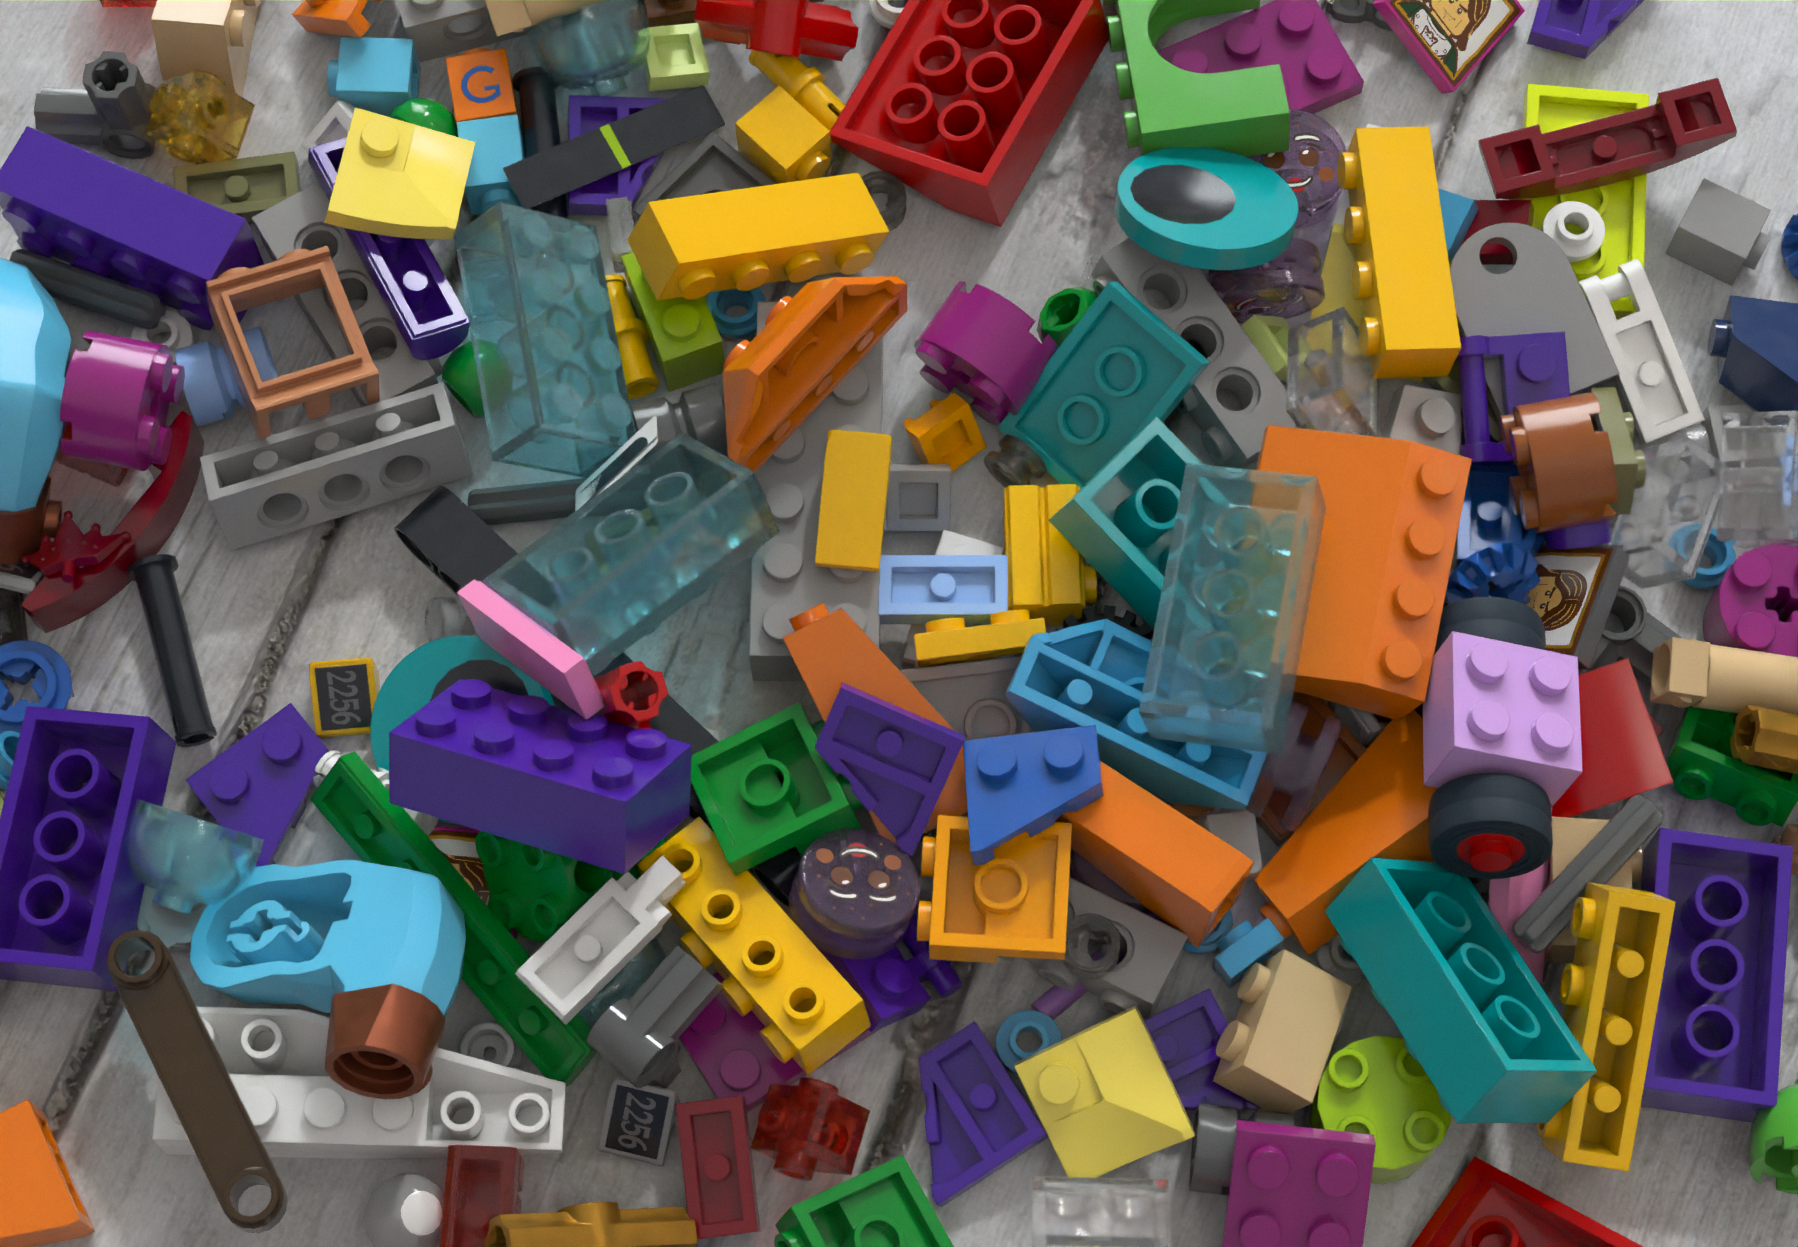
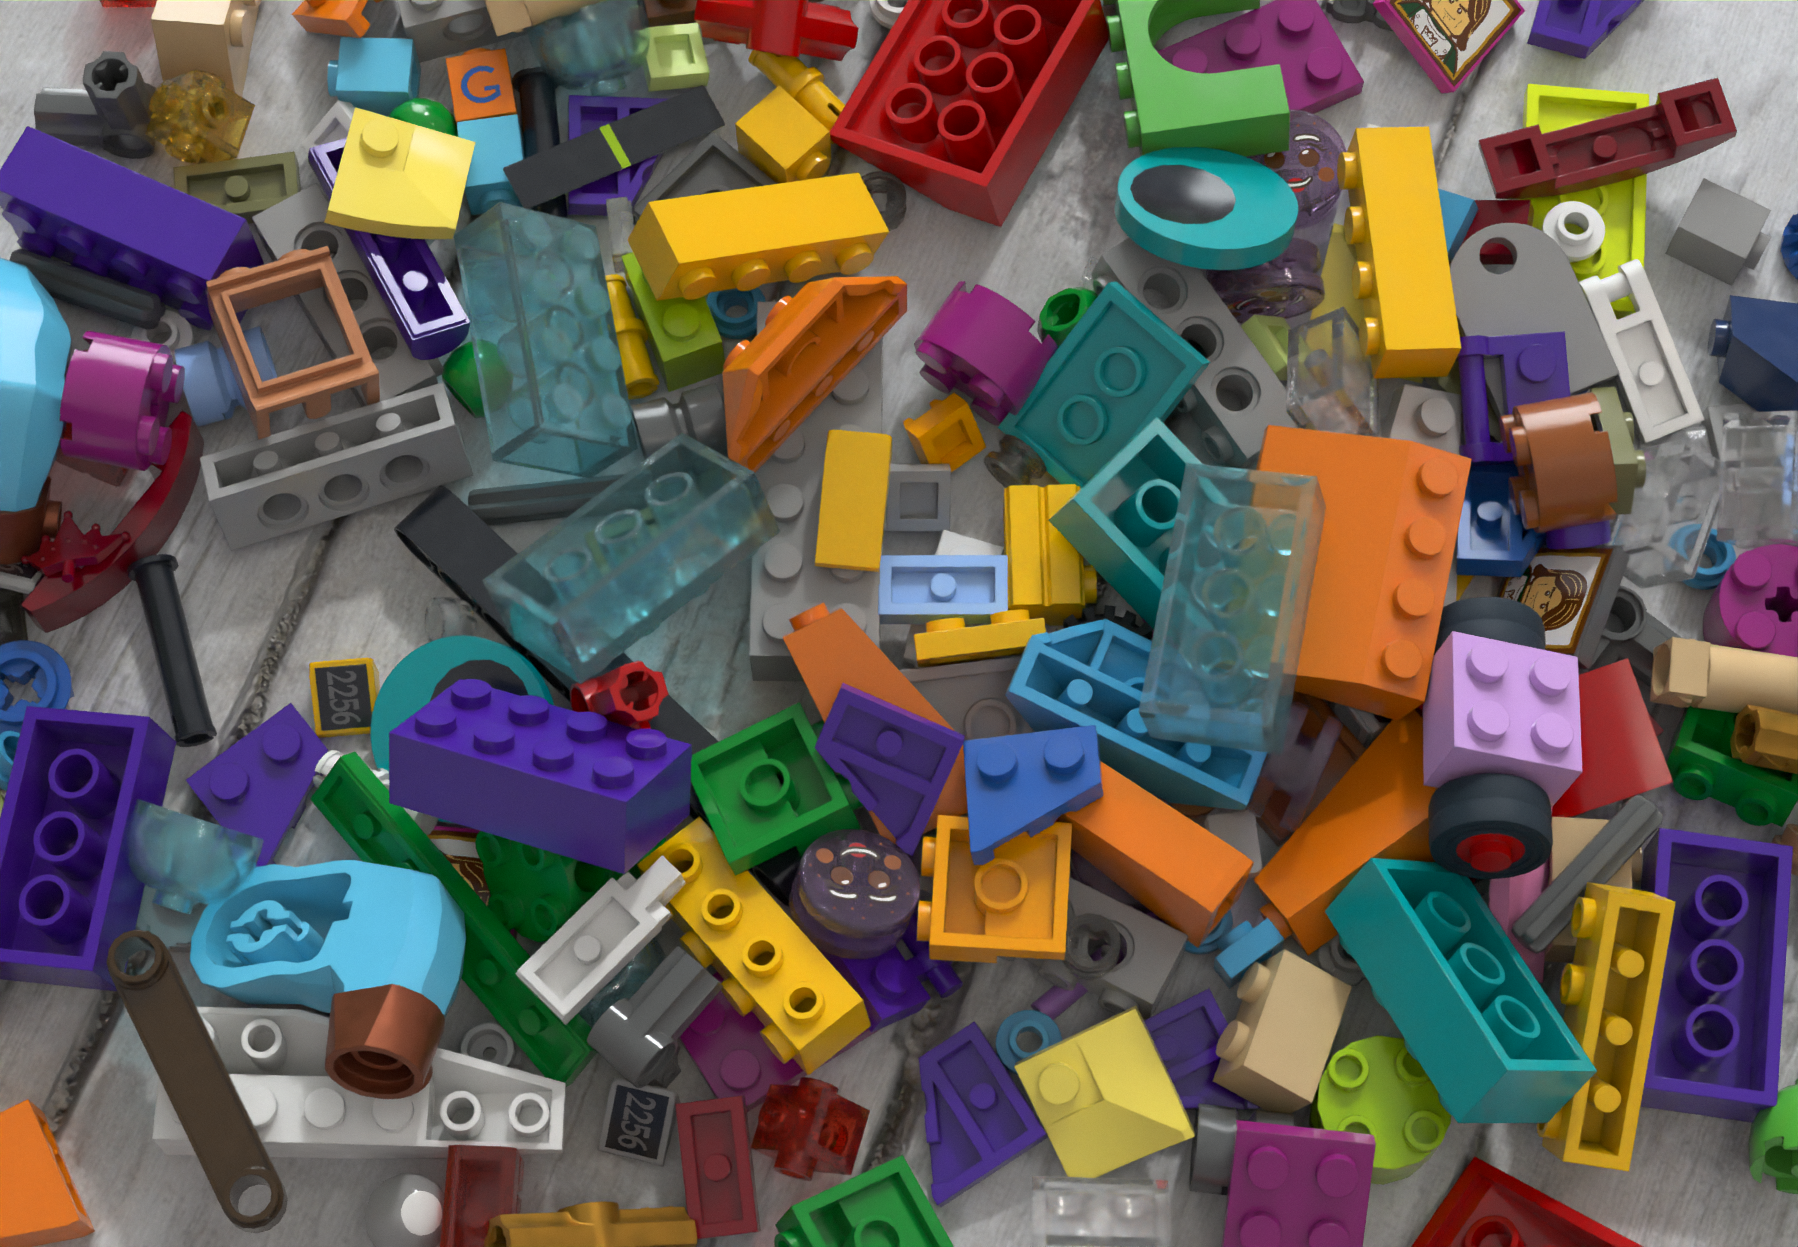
bright pink tile [457,579,604,720] -> none
sticker [575,416,658,518] -> none
blue gear [1443,542,1540,607] -> none

